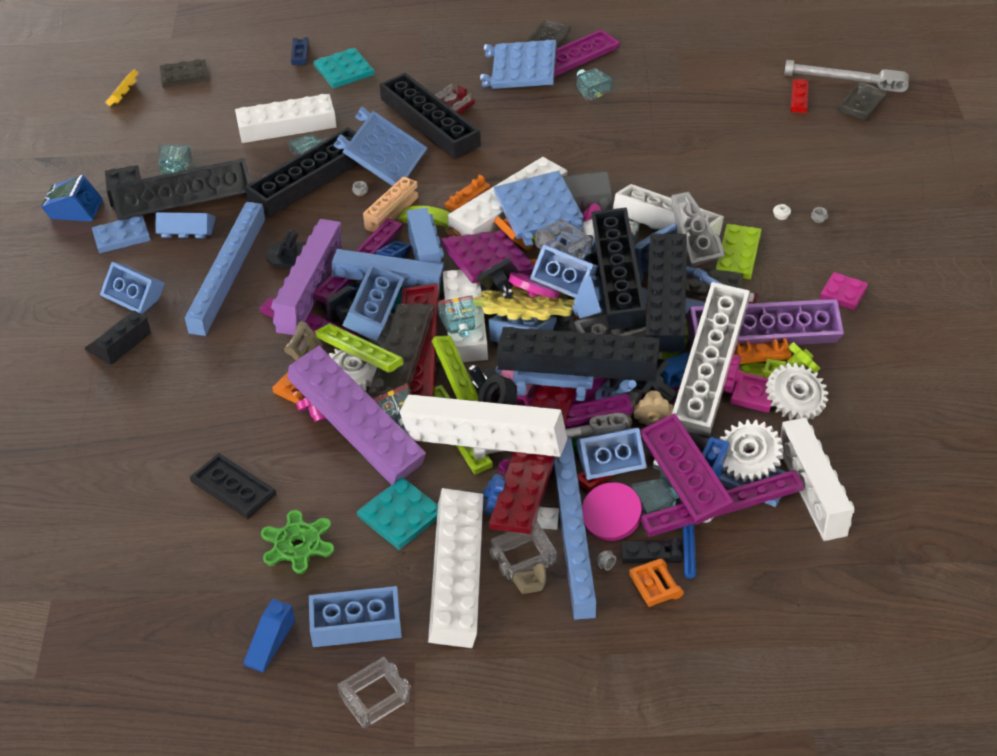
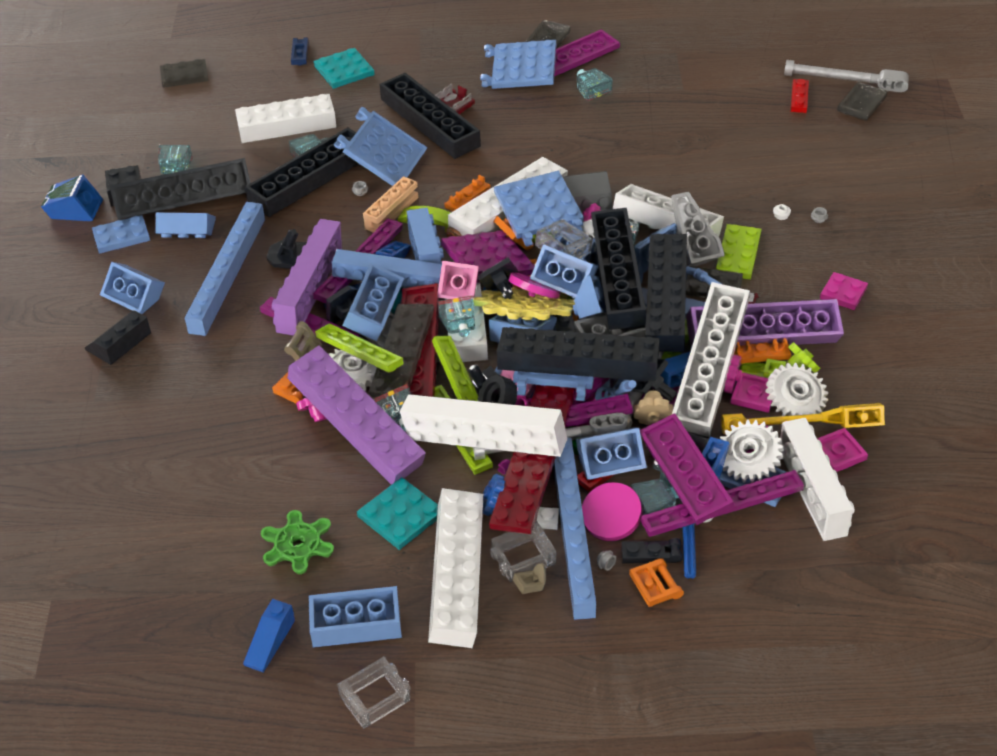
yellow plate [105,69,139,106] -> none
black tile [190,453,276,519] -> none
none -> bright pink slope [438,261,479,303]
none -> yellow bar [721,403,885,435]
none -> dark pink plate [817,428,868,472]

